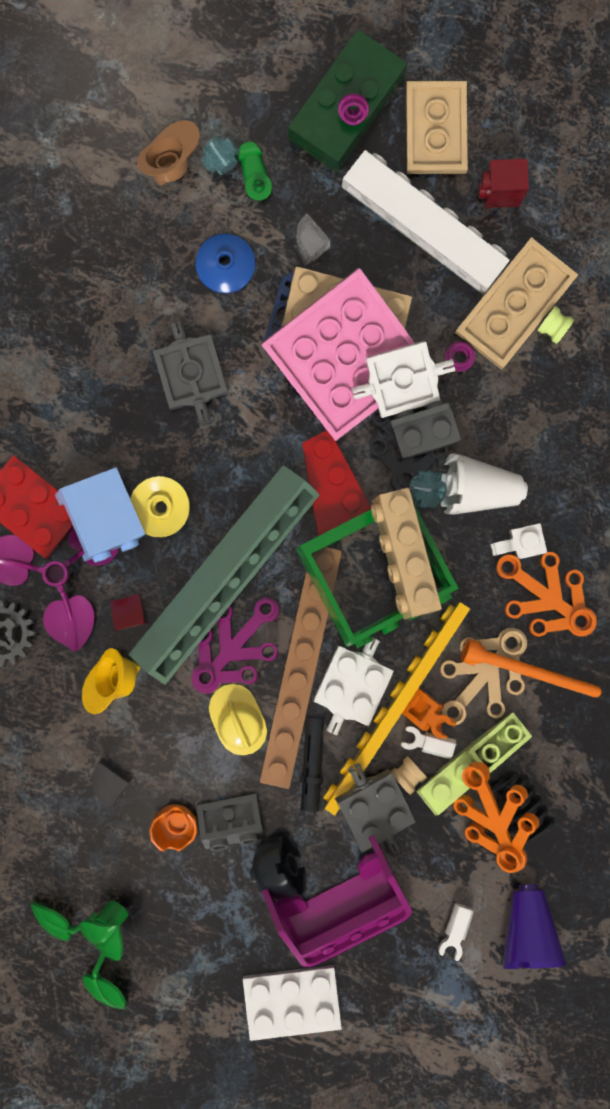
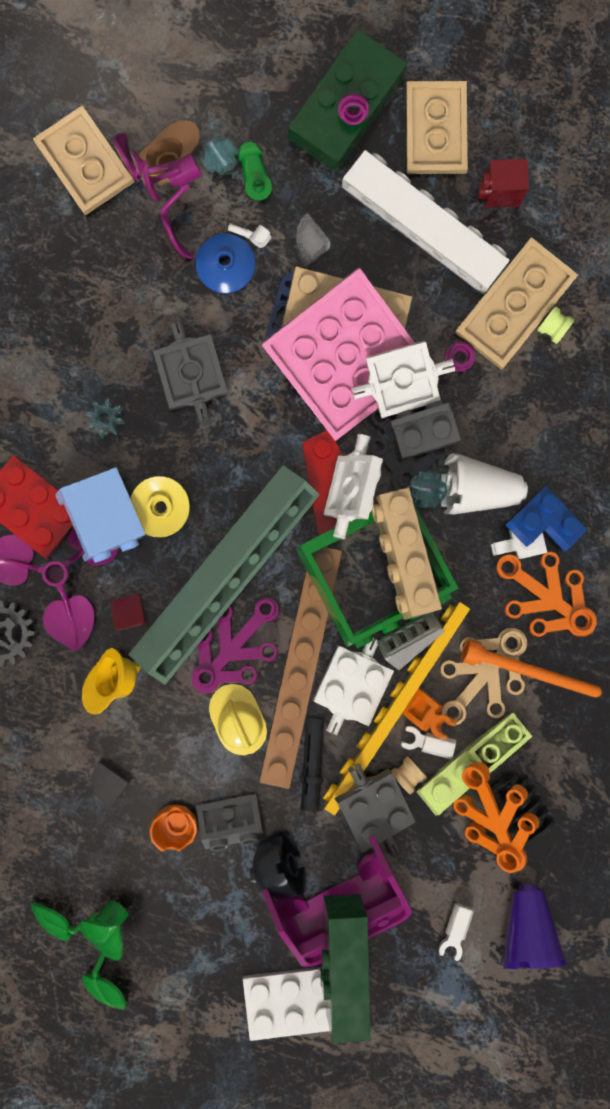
none -> tan plate [33,105,134,215]
none -> clear light blue gear [85,399,125,438]
none -> magenta plant [113,133,202,259]
none -> white hand [228,223,272,248]
none -> dark green brick [319,894,371,1043]
none -> white plate [324,434,383,539]
none -> light grey slope [376,612,445,670]
none -> blue plate [506,486,587,552]

